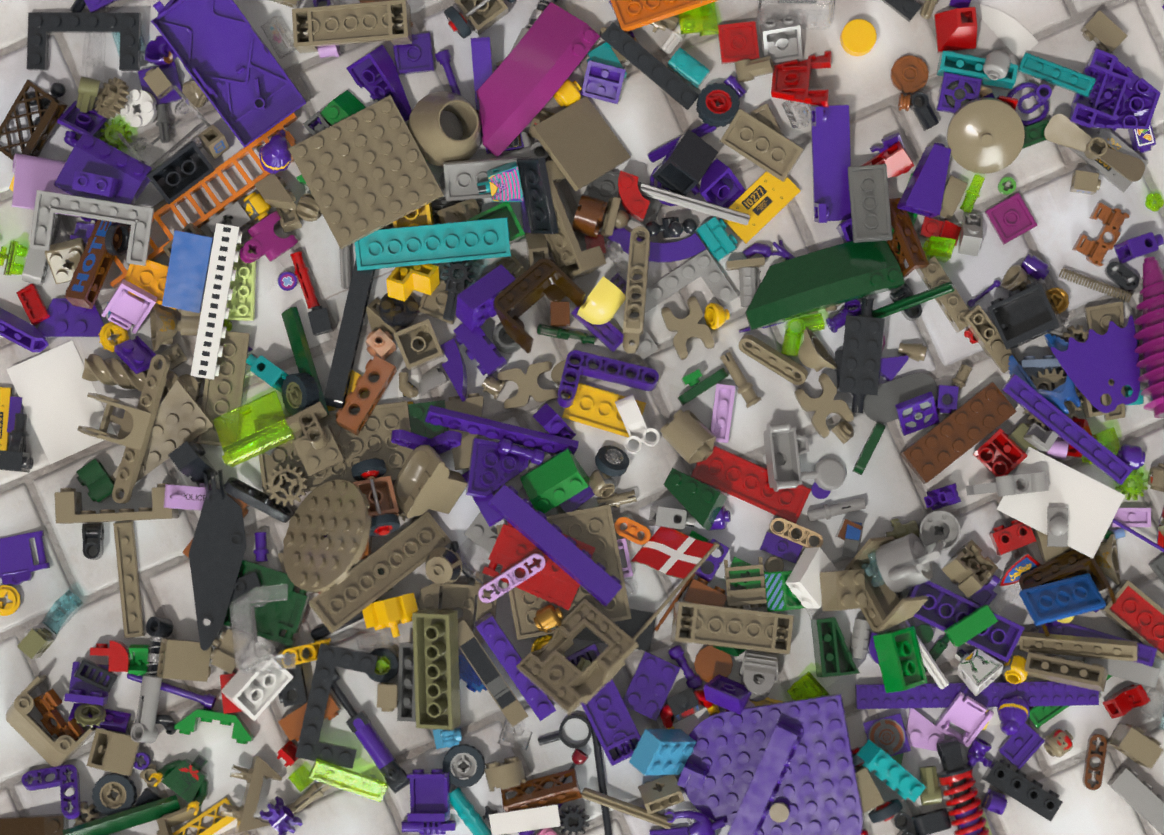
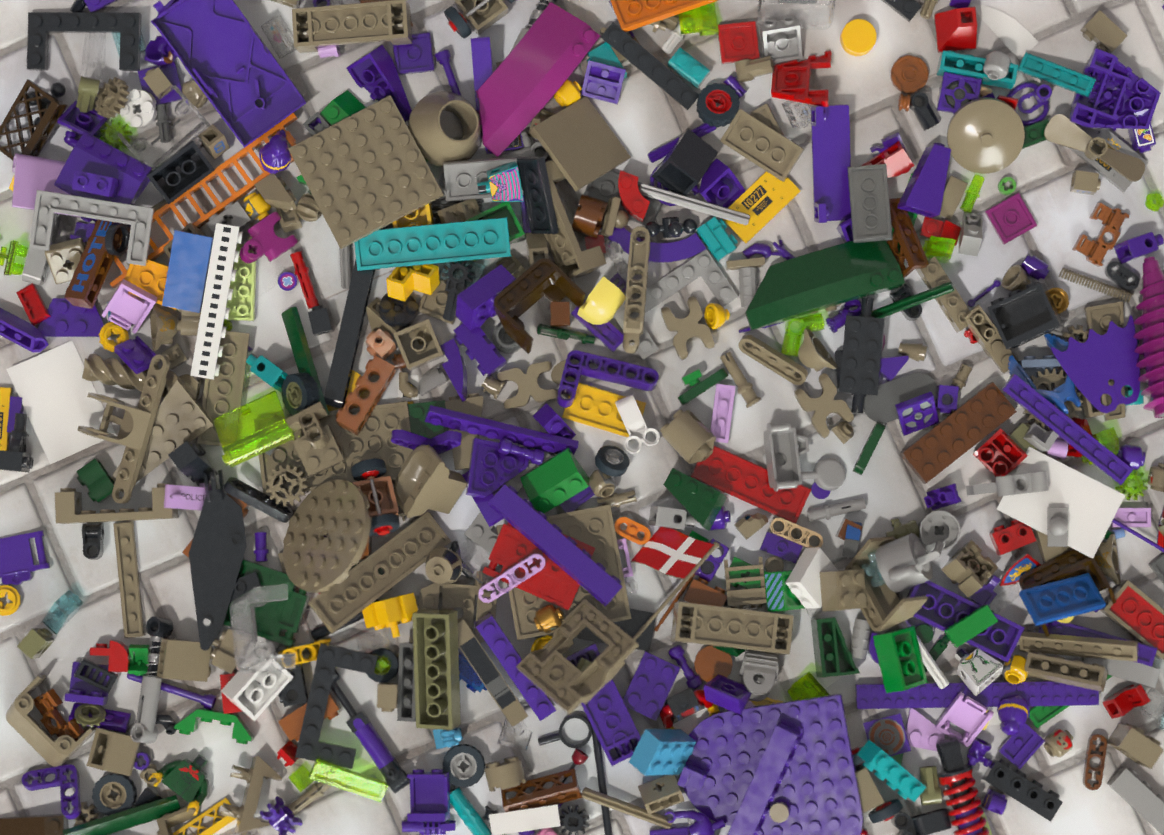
none -> reddish brown plate [392,353,407,371]
none -> dark tan rock [734,513,768,540]

